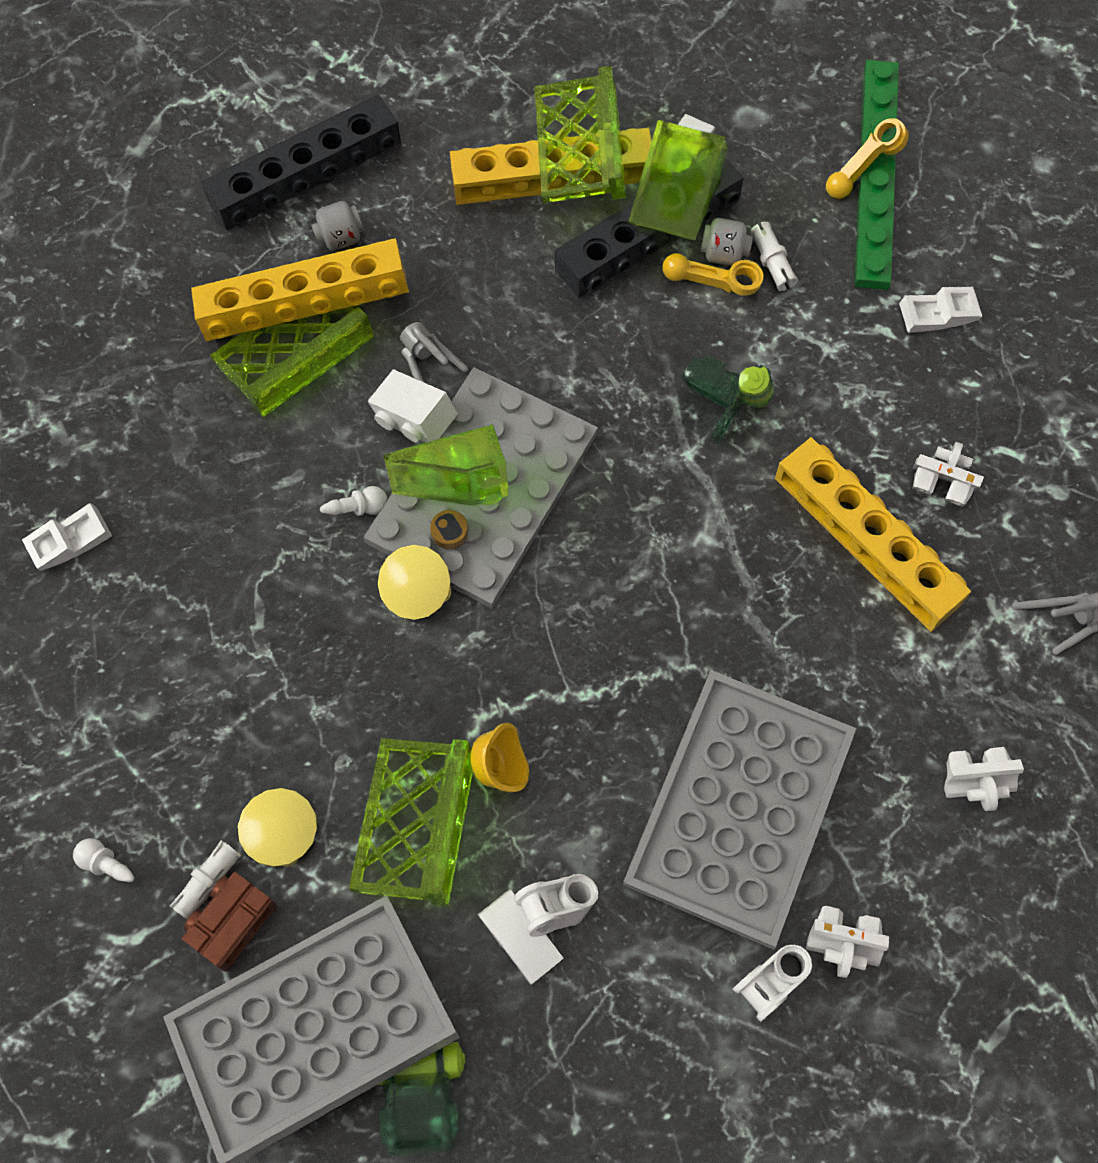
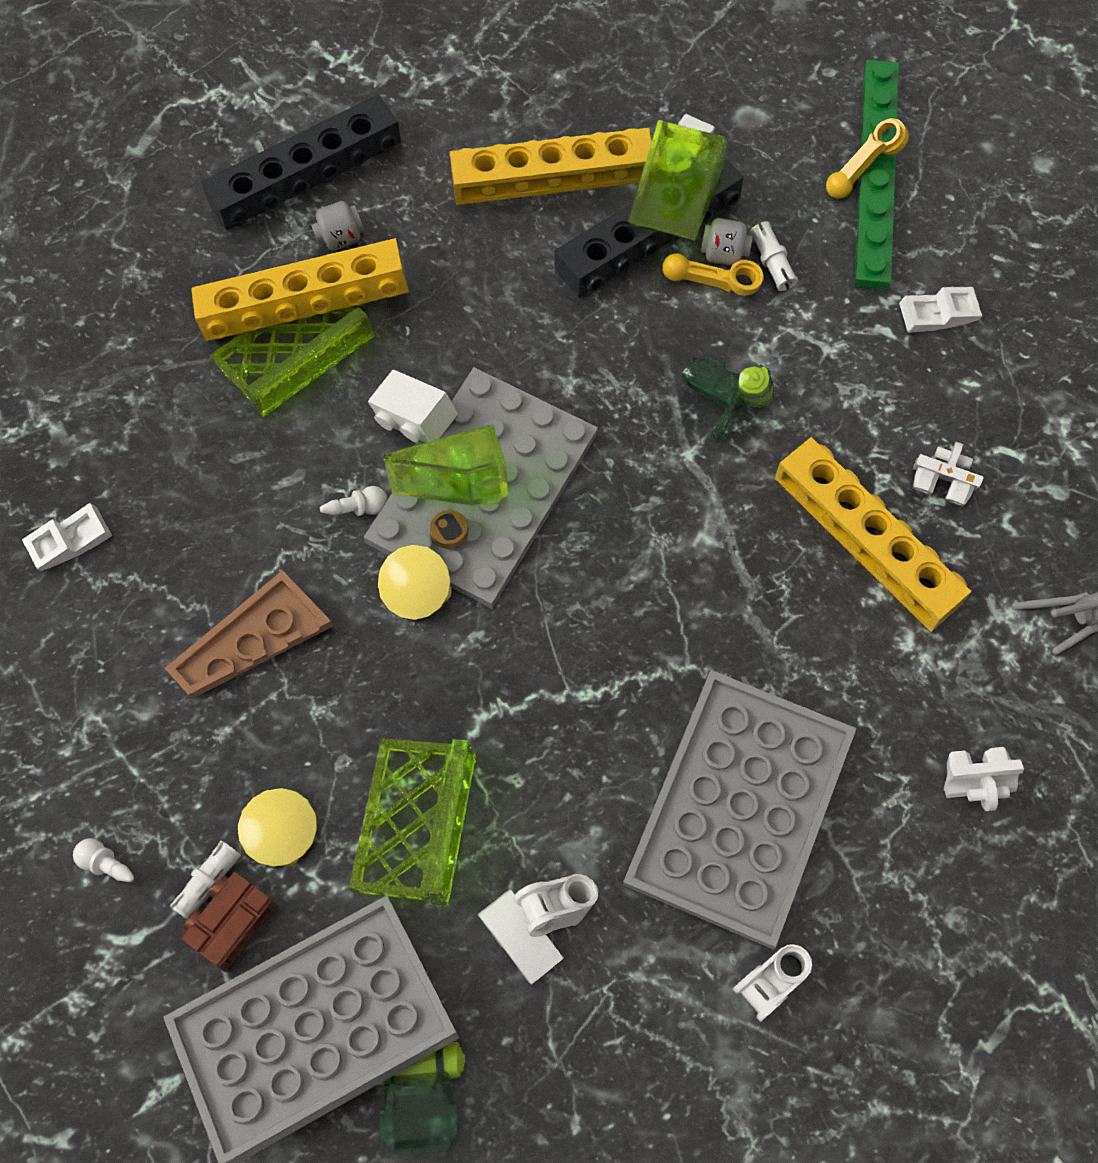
light grey plant [400,322,468,382] -> none
yellow helmet [470,723,529,792] -> none
clear neon green fence [534,65,626,203] -> none
white hips [806,906,889,978] -> none
none -> medium nougat wing [165,570,333,699]

